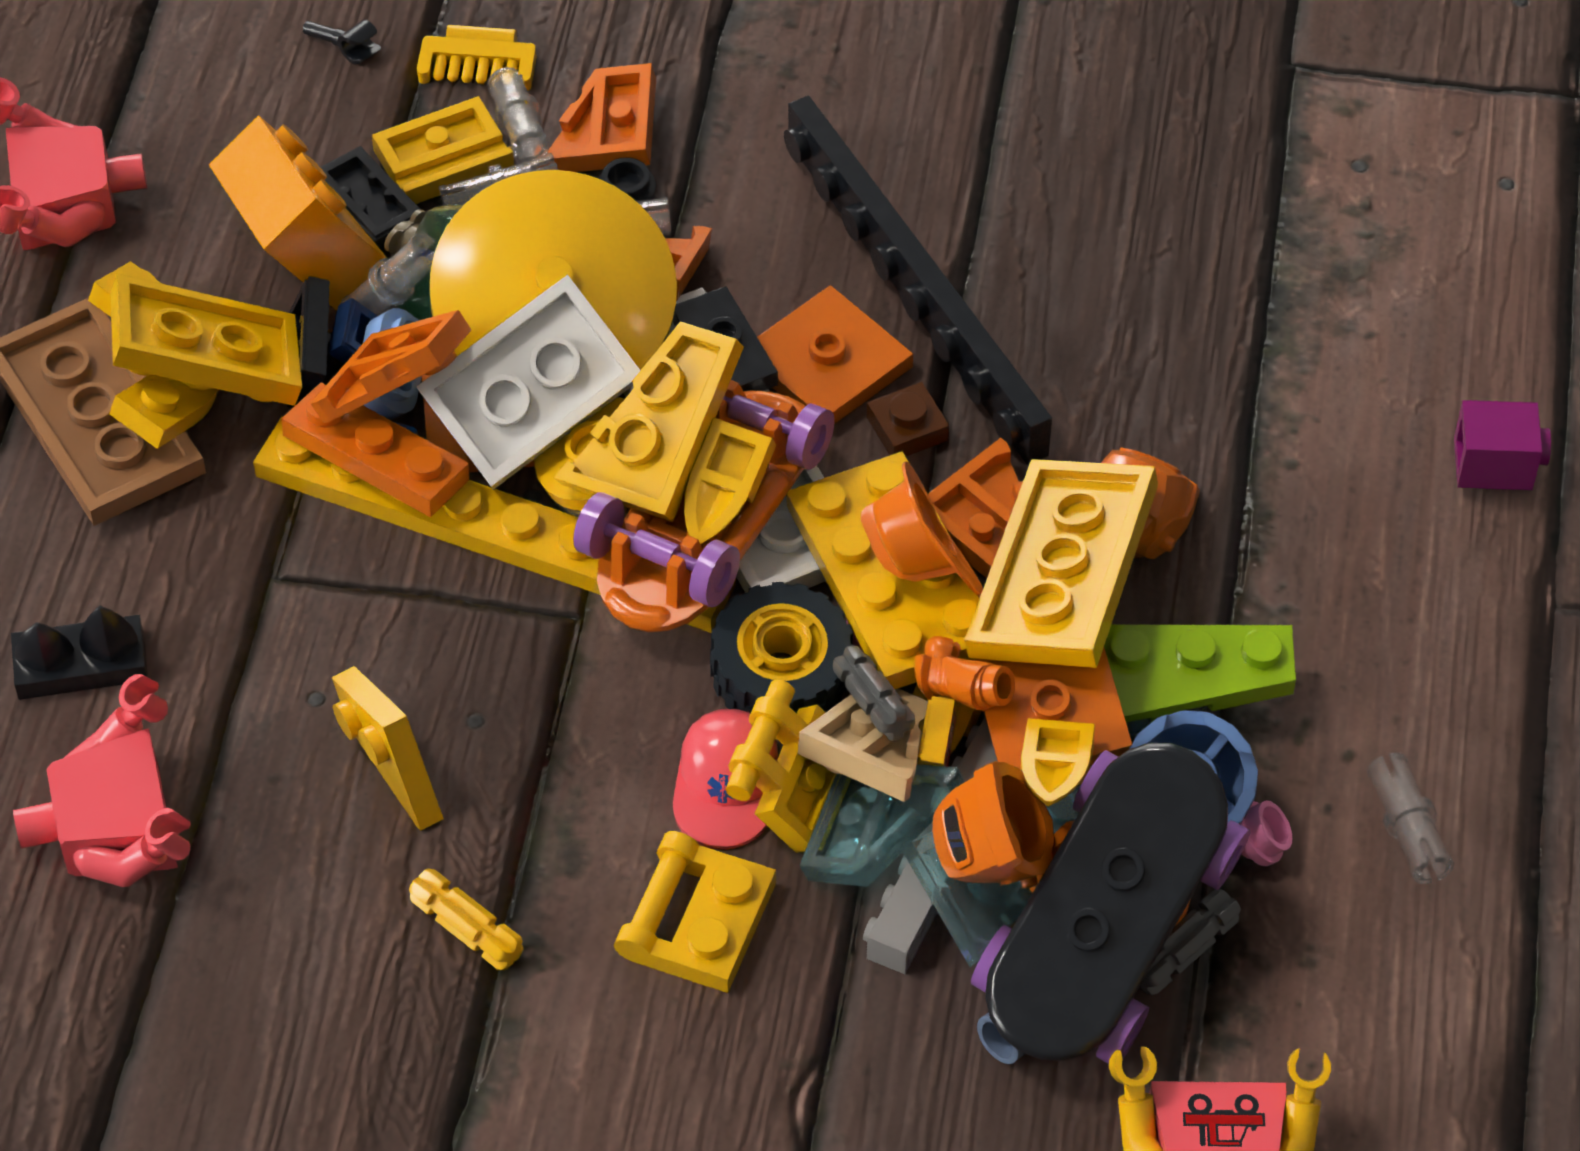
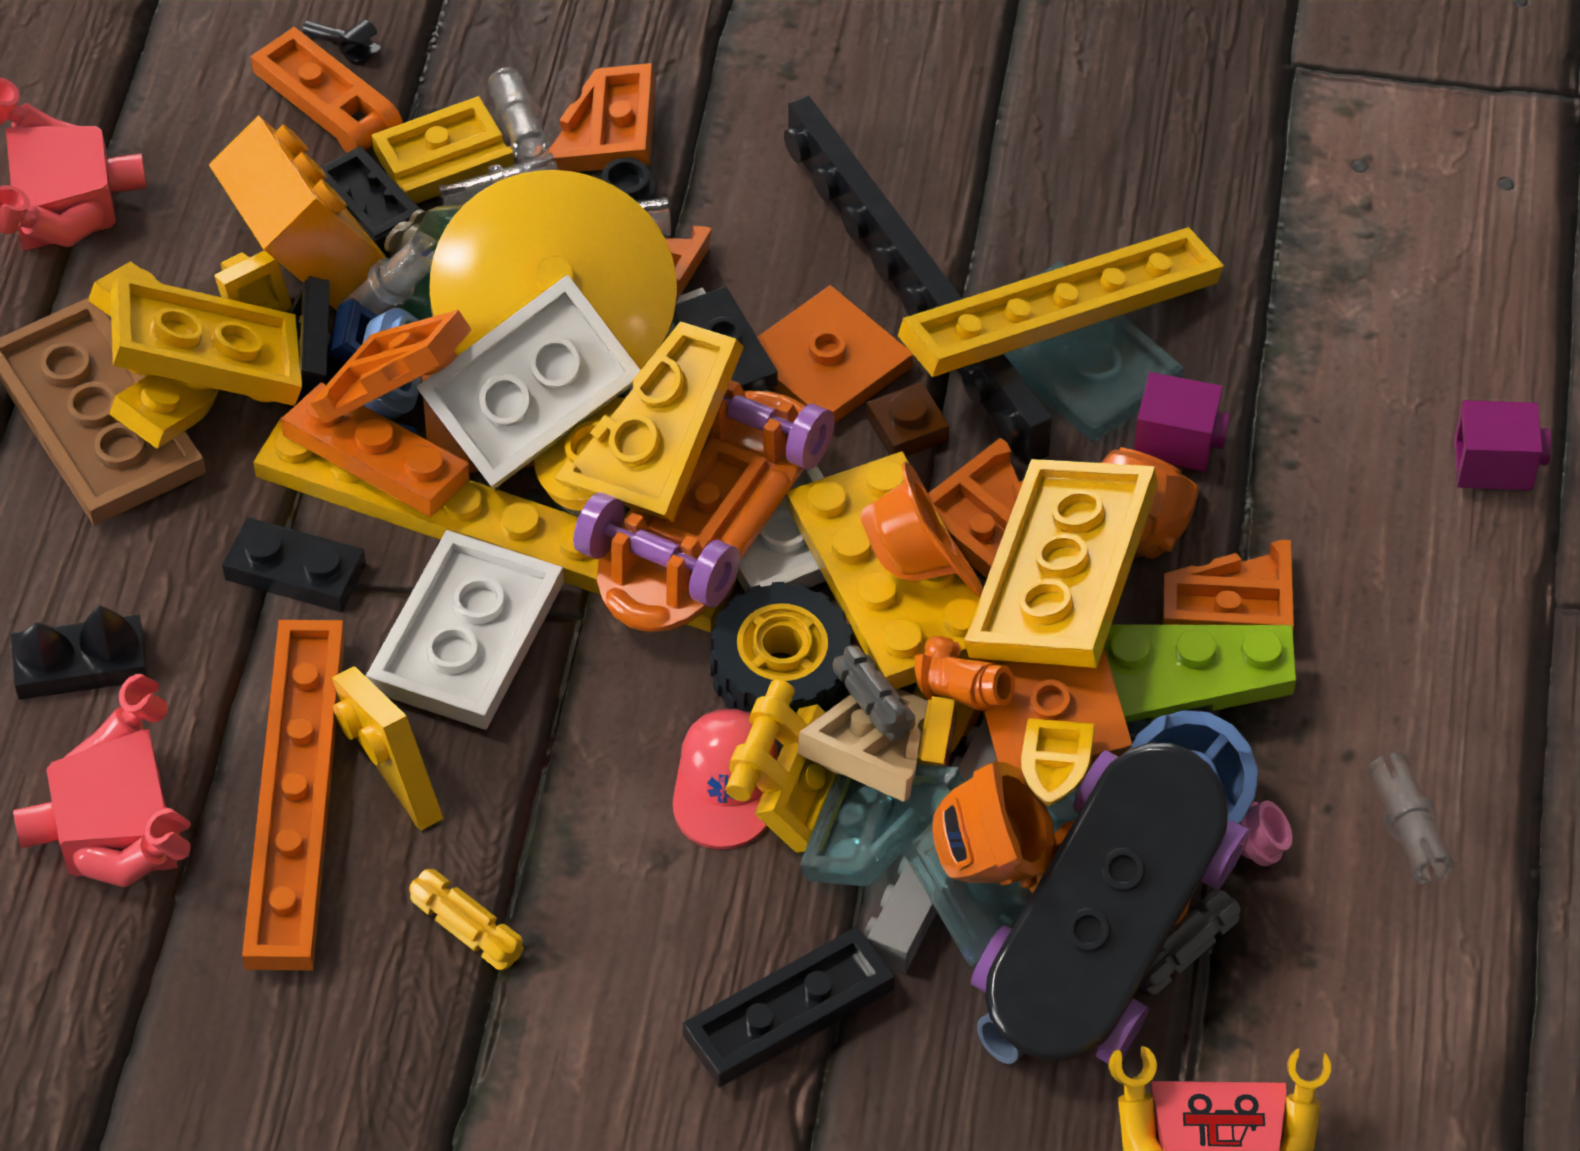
yellow piece [417,25,537,91] -> none
yellow plate [613,831,776,993] -> none
yellow plate [684,418,776,544] -> none
none -> yellow tile [214,250,292,312]
none -> black plate [222,517,366,613]
none -> orange plate [242,620,345,971]
none -> orange plate [250,27,403,153]
none -> white plate [366,530,564,730]
none -> black plate [682,926,895,1088]
none -> yellow plate [898,227,1224,377]
none -> clear light blue tile [1004,261,1184,443]
none -> magenta brick [1134,372,1231,472]
none -> orange wing [1162,540,1294,629]

